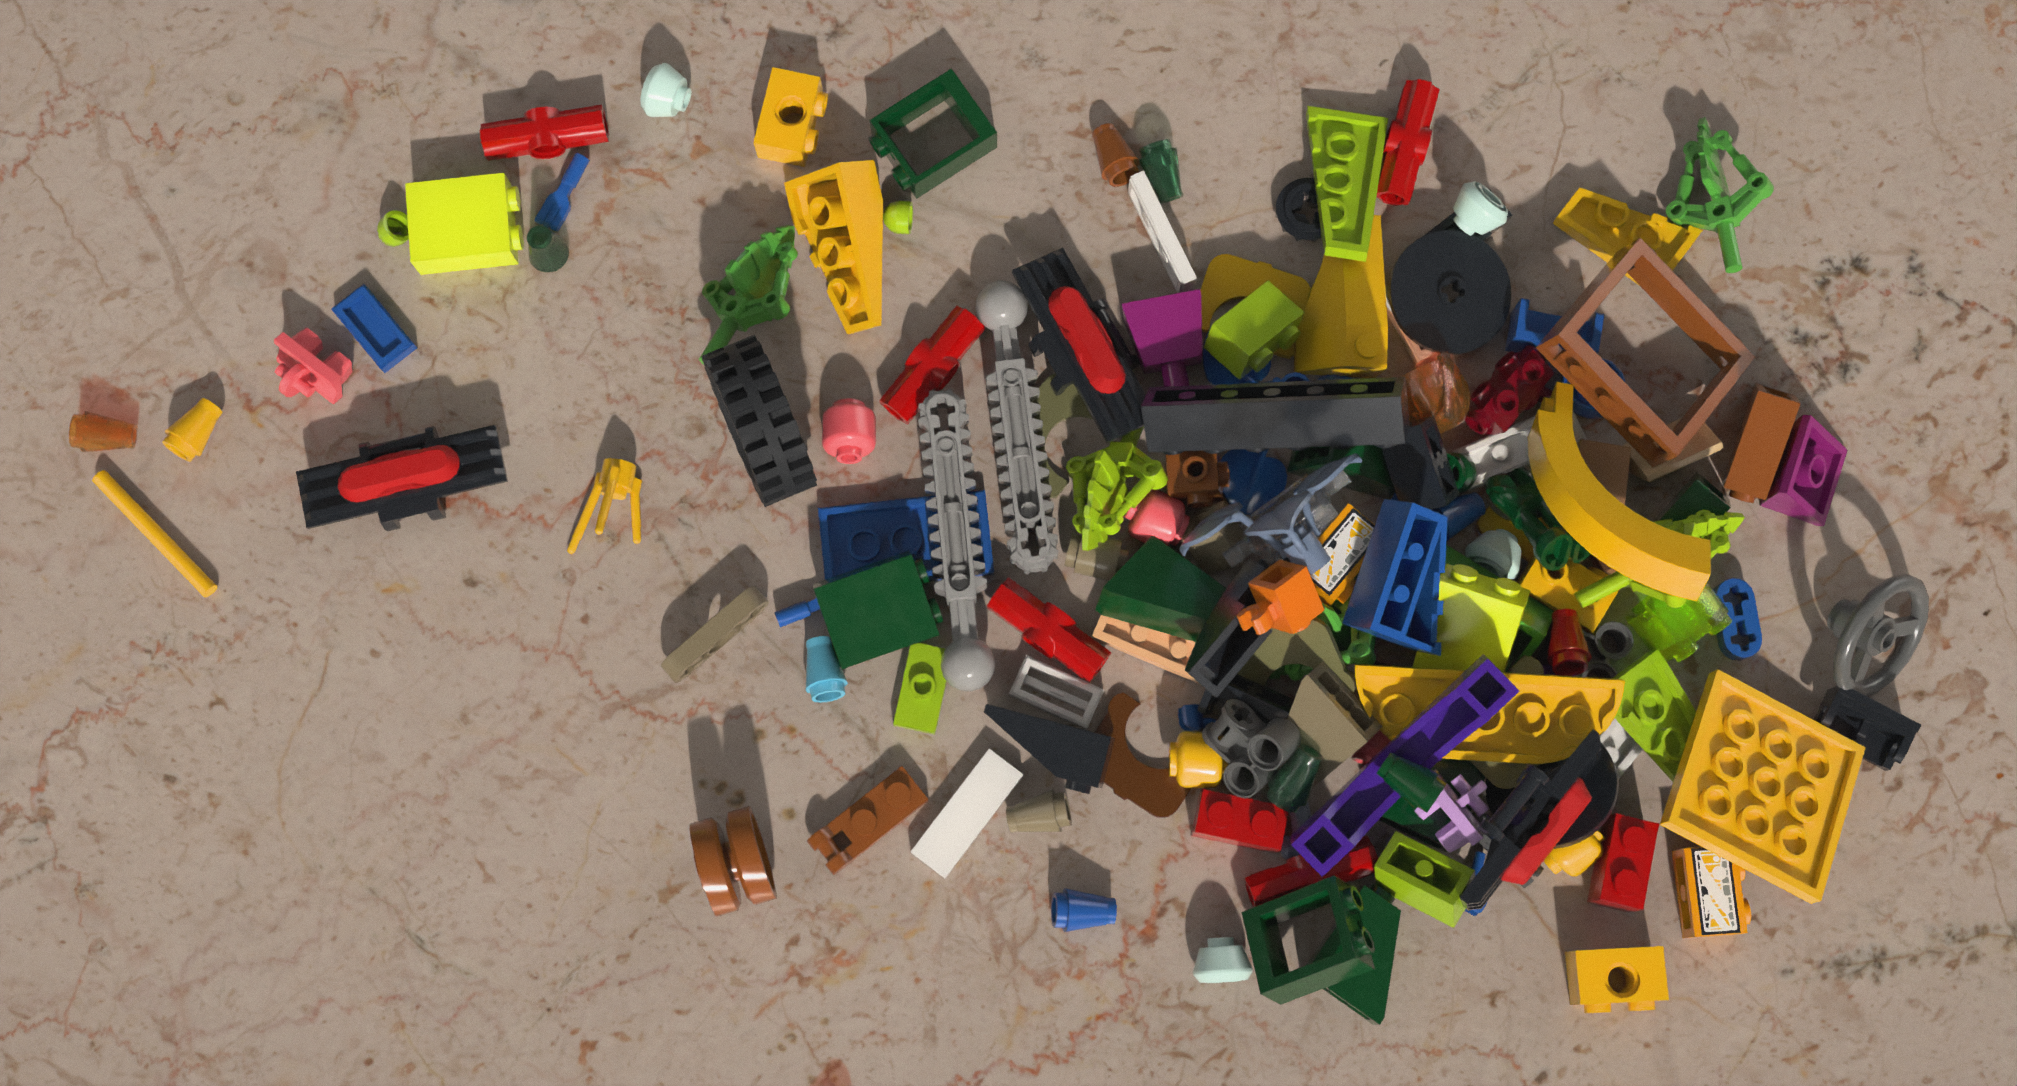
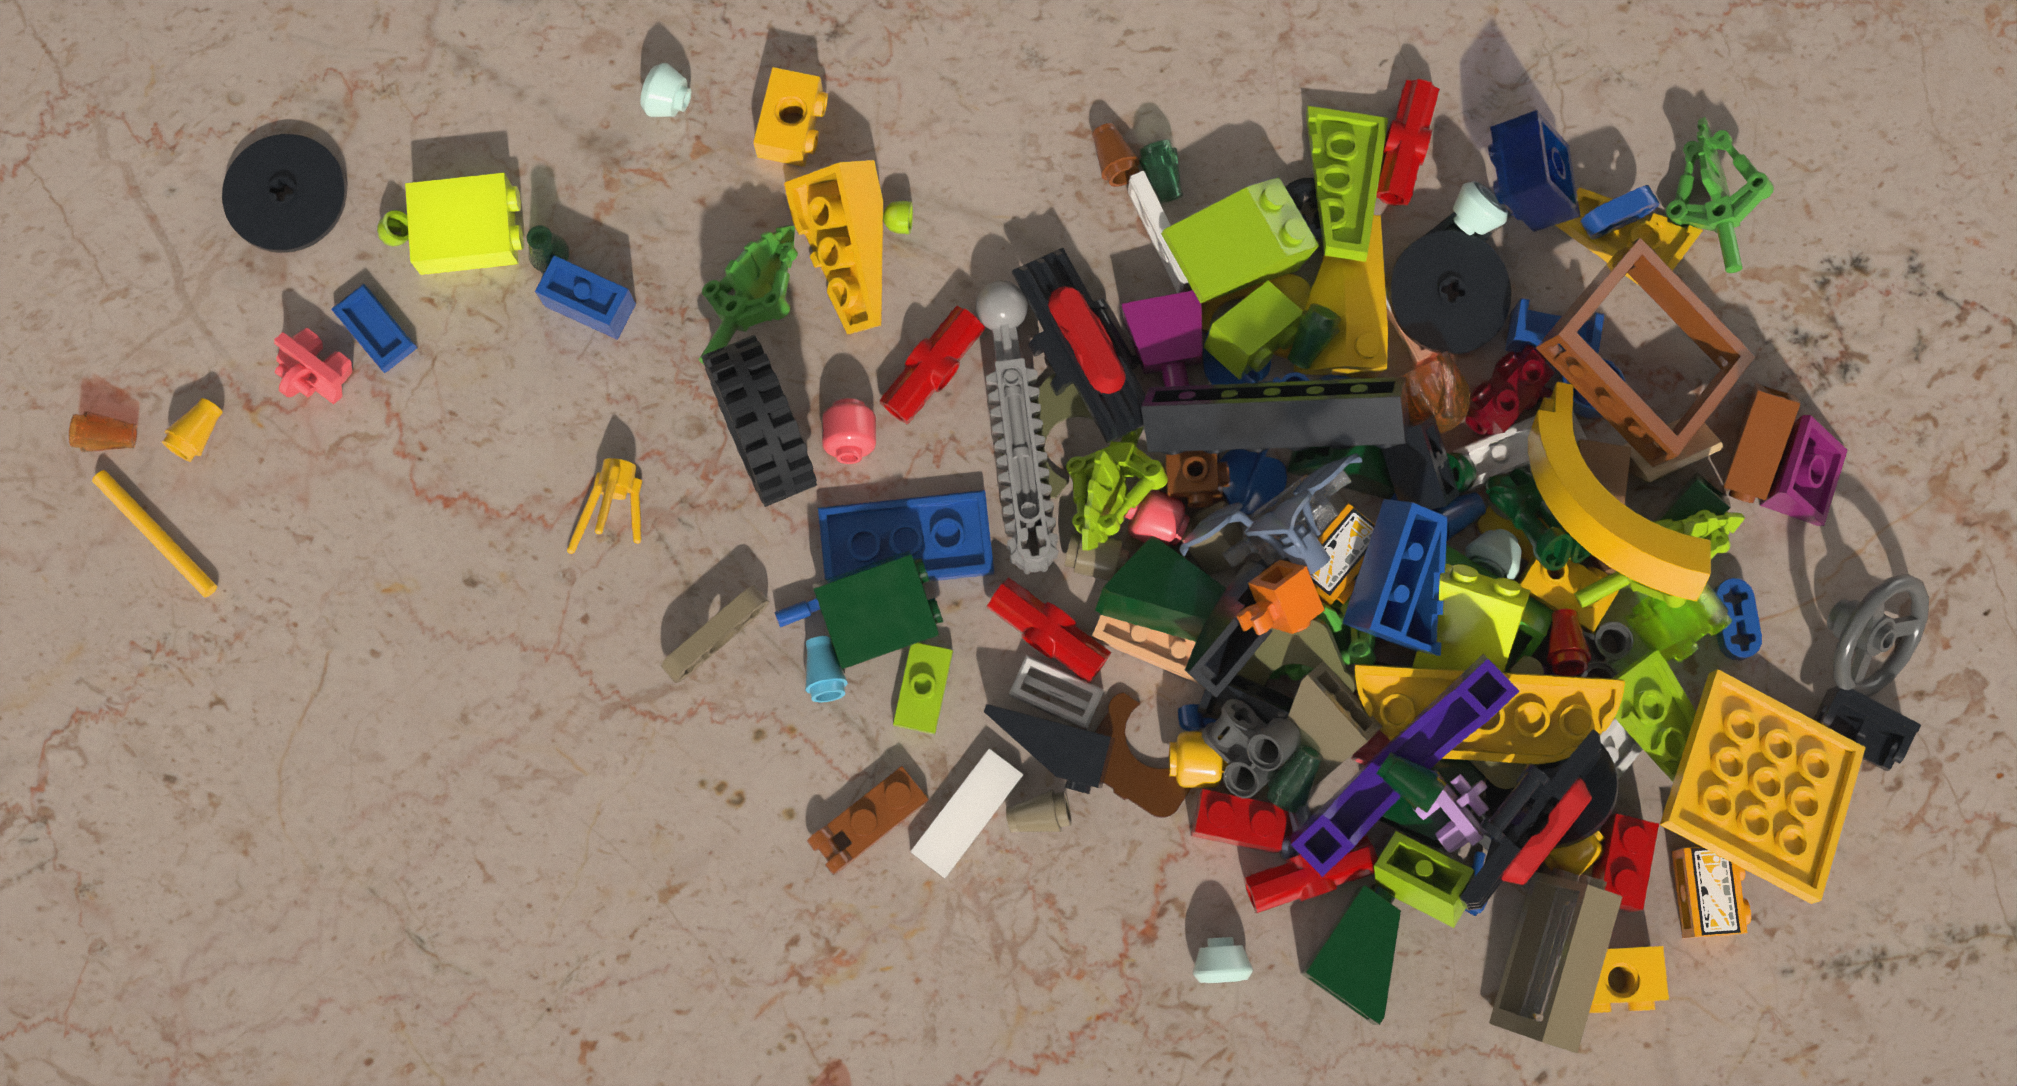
black piece [296,425,508,532] -> none
red piece [479,104,609,161] -> none
blue piece [535,153,590,232] -> none
dark orange wheel [689,806,777,917] -> none
dark green window [868,68,997,199] -> none
light grey gear [918,389,995,692] -> none
blue cone [1051,888,1117,932] -> none
dark green window [1241,875,1375,1005] -> none
none -> black piece [222,134,347,253]
none -> blue panel [535,255,636,340]
none -> lime slope [1161,177,1319,303]
none -> clear green cone [1287,303,1341,369]
none -> clear blue brick [1488,110,1580,232]
none -> dark tan piece [1489,868,1623,1053]
none -> blue beam [1580,185,1660,240]

